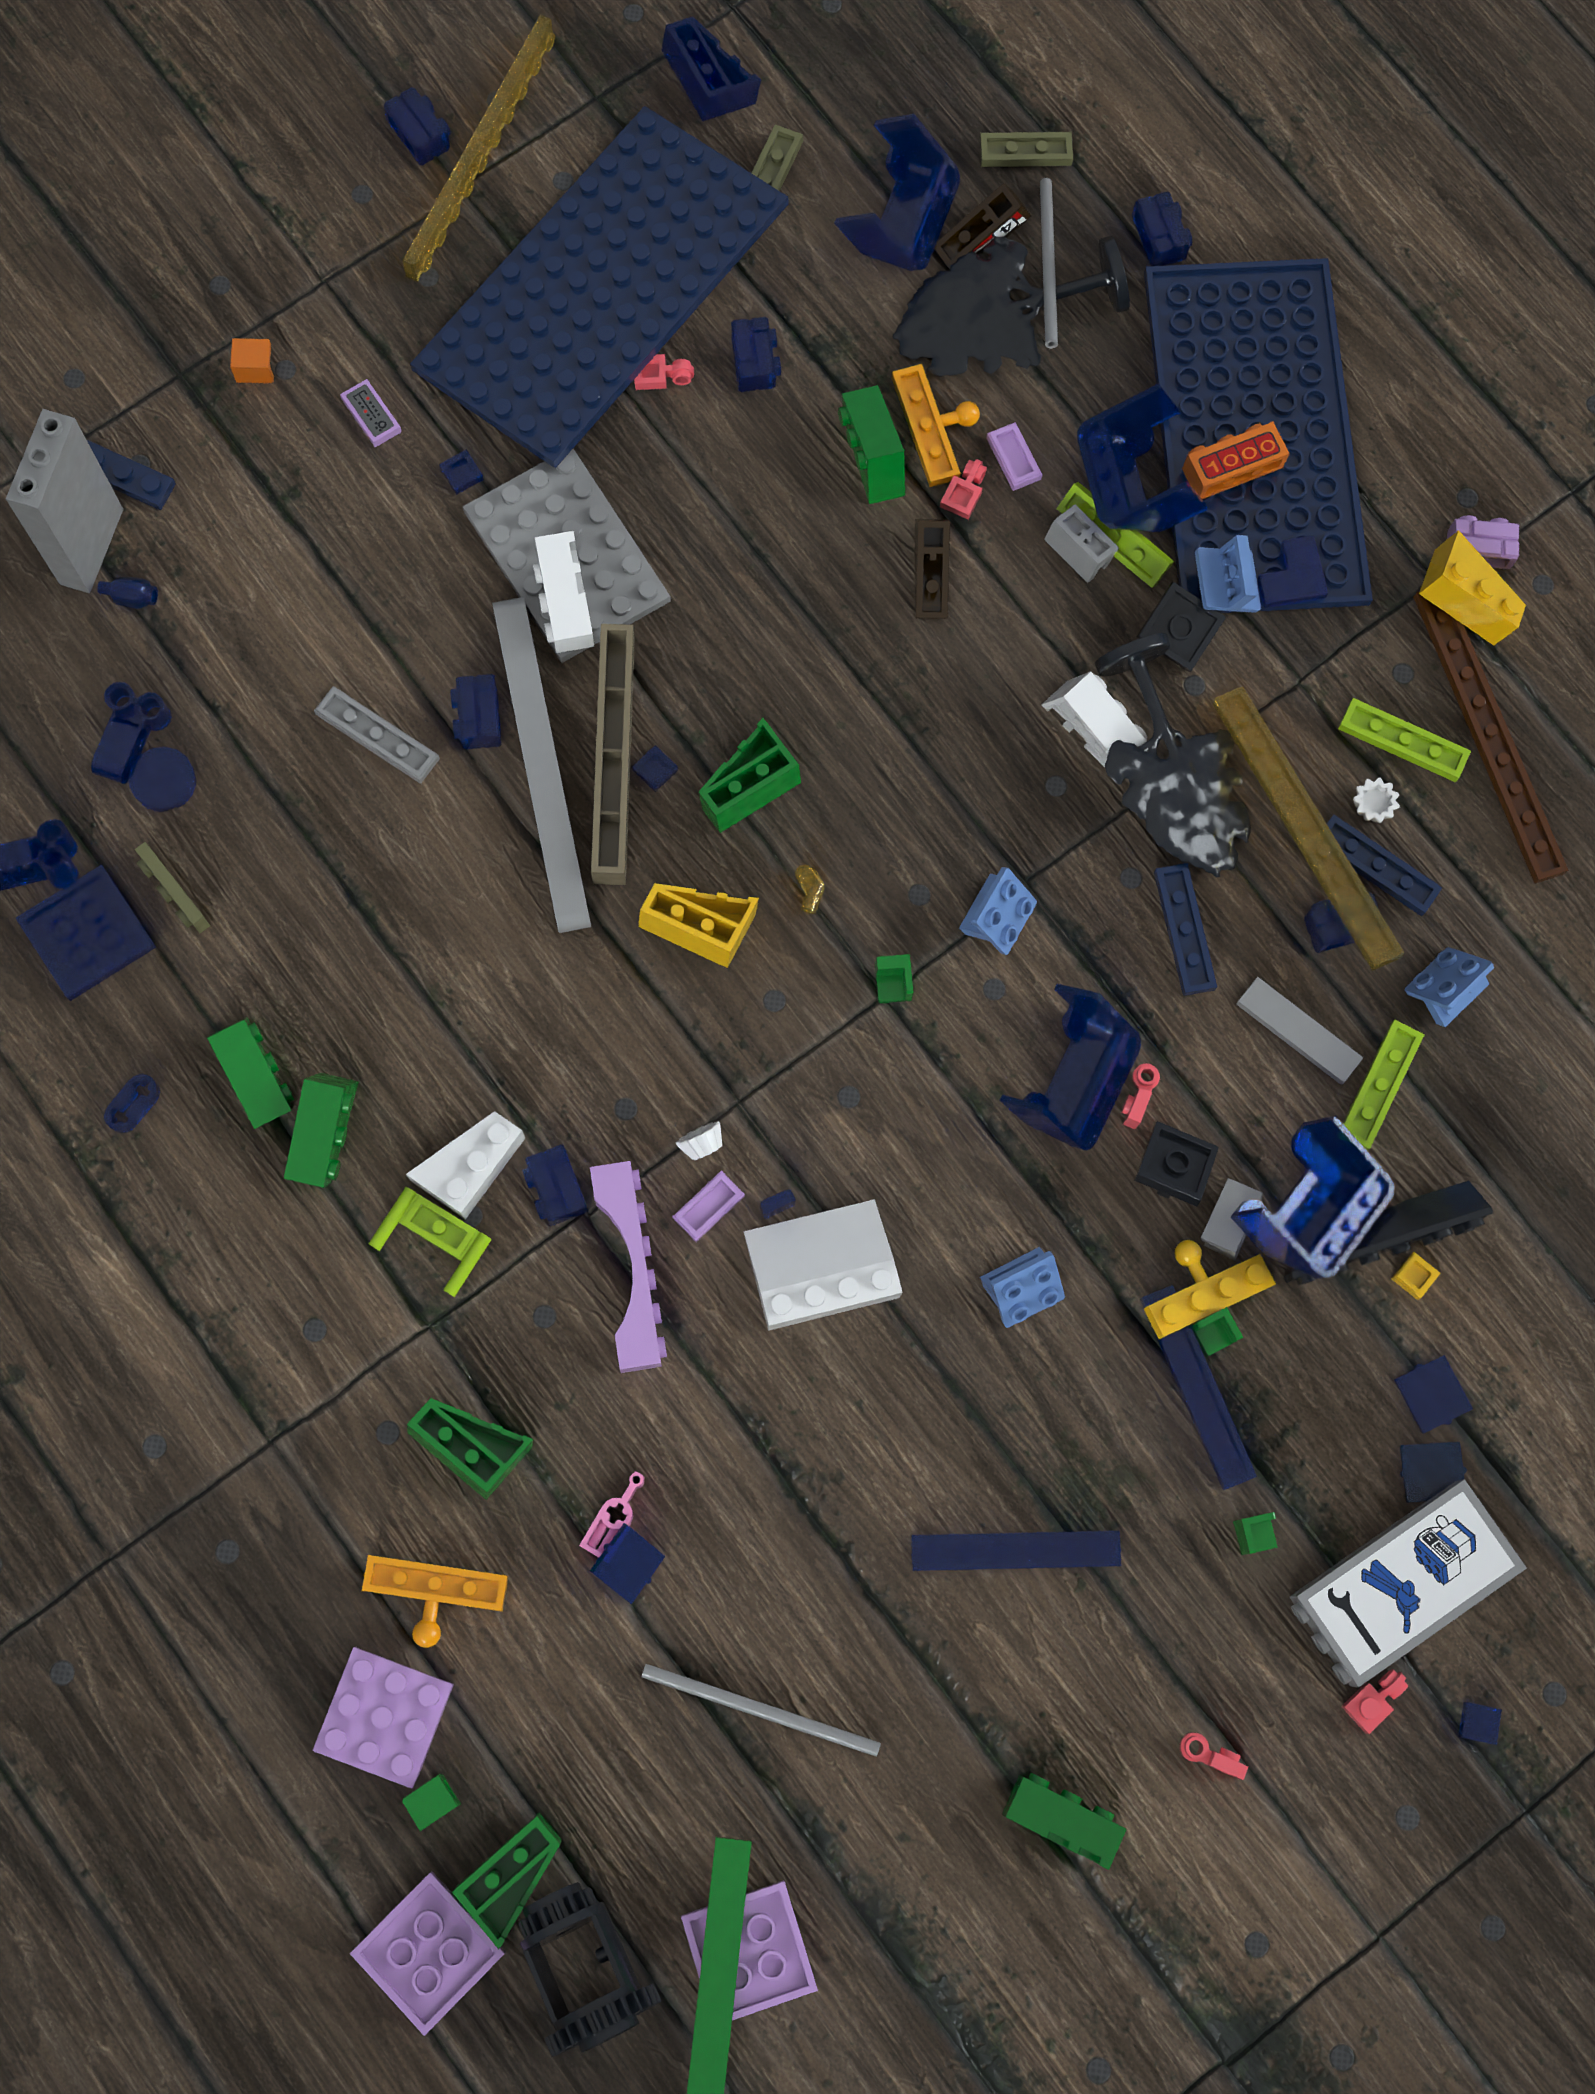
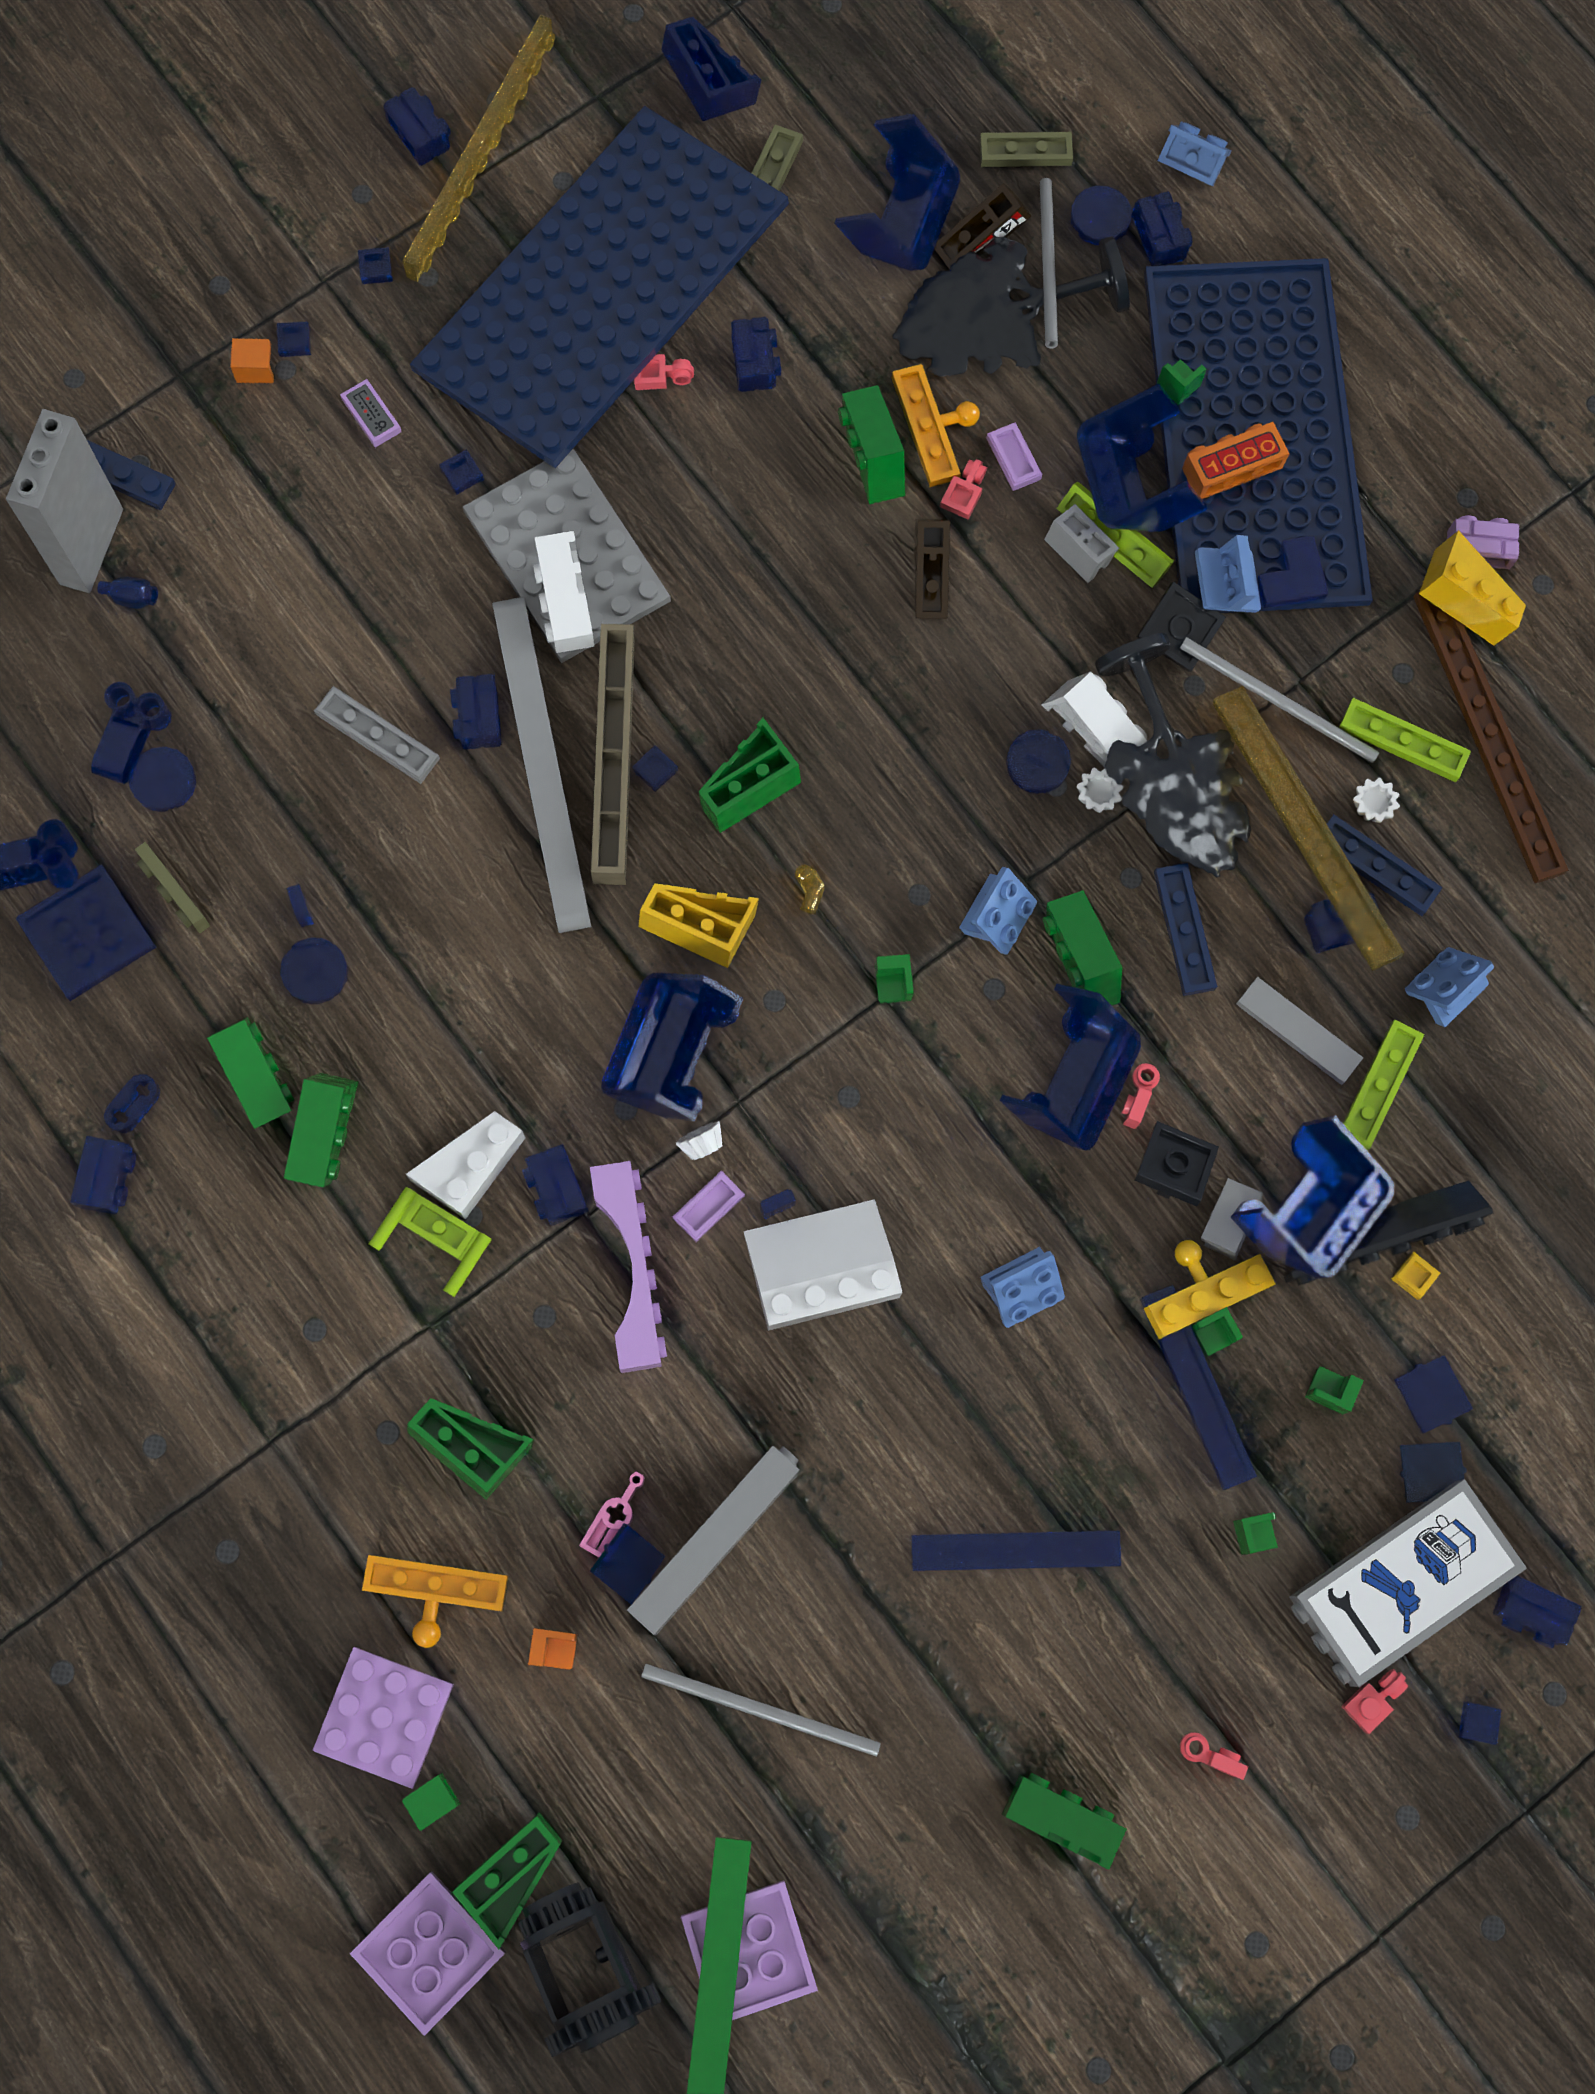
none -> clear blue brick [70,1136,136,1214]
none -> clear blue tile [277,322,311,357]
none -> clear blue tile [280,938,348,1004]
none -> clear blue tile [286,884,314,927]
none -> clear blue tile [358,247,393,284]
none -> orange panel [528,1628,578,1670]
none -> clear blue windscreen [601,973,743,1121]
none -> light grey brick [627,1446,799,1635]
none -> clear blue tile [1006,729,1071,794]
none -> green wedge [1043,890,1123,1015]
none -> clear blue tile [1071,186,1132,245]
none -> white piece [1076,768,1123,813]
none -> medium blue bracket [1157,122,1232,186]
none -> green panel [1157,359,1207,405]
none -> light grey piece [1180,637,1379,763]
none -> green panel [1305,1367,1364,1415]
none -> clear blue brick [1493,1576,1582,1648]

